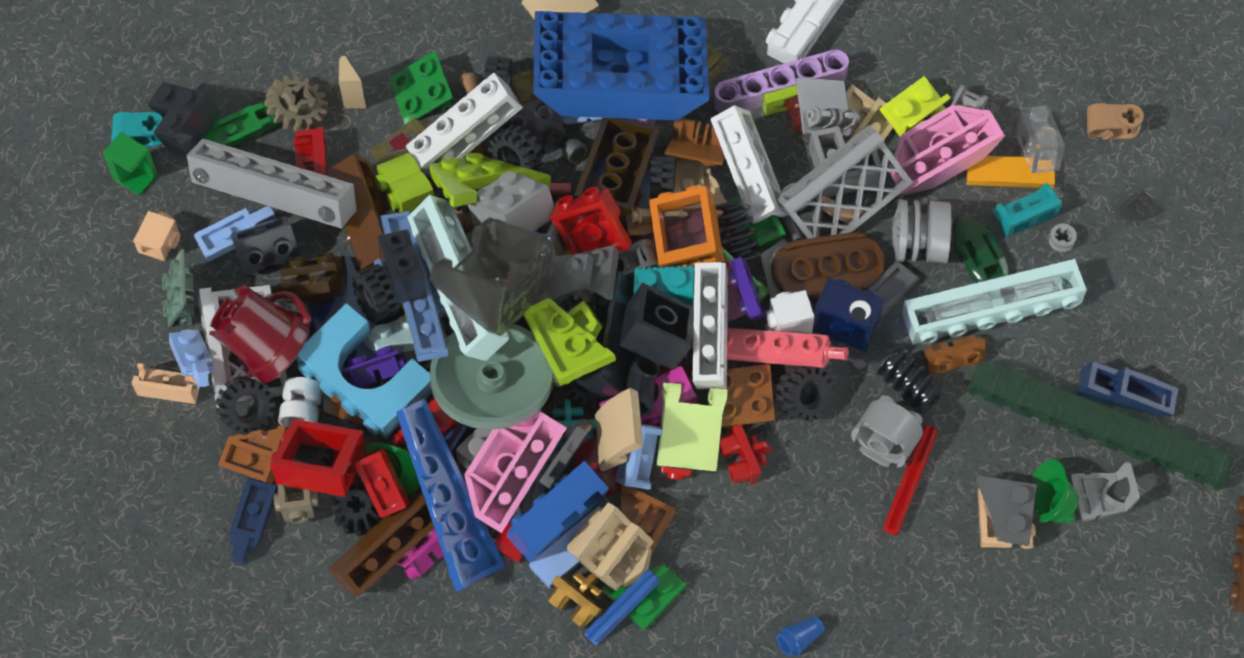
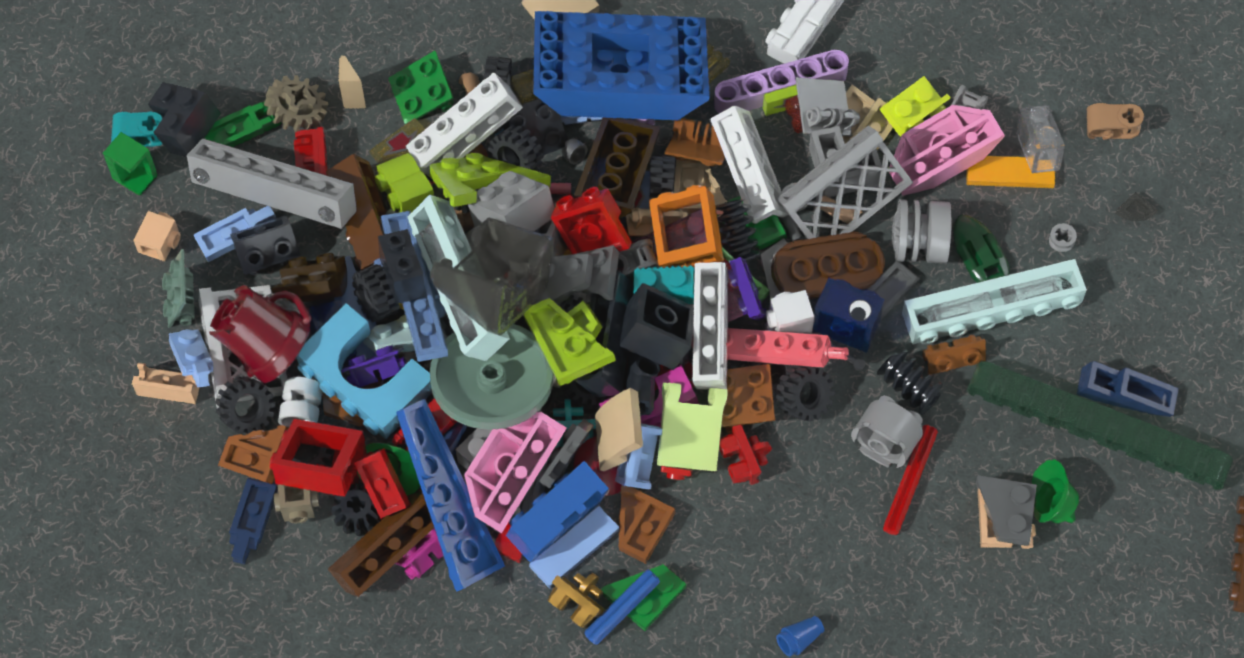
tan piece [567,502,654,591] -> none
teal hinge [992,183,1062,238] -> none
light grey piece [1069,462,1140,521] -> none

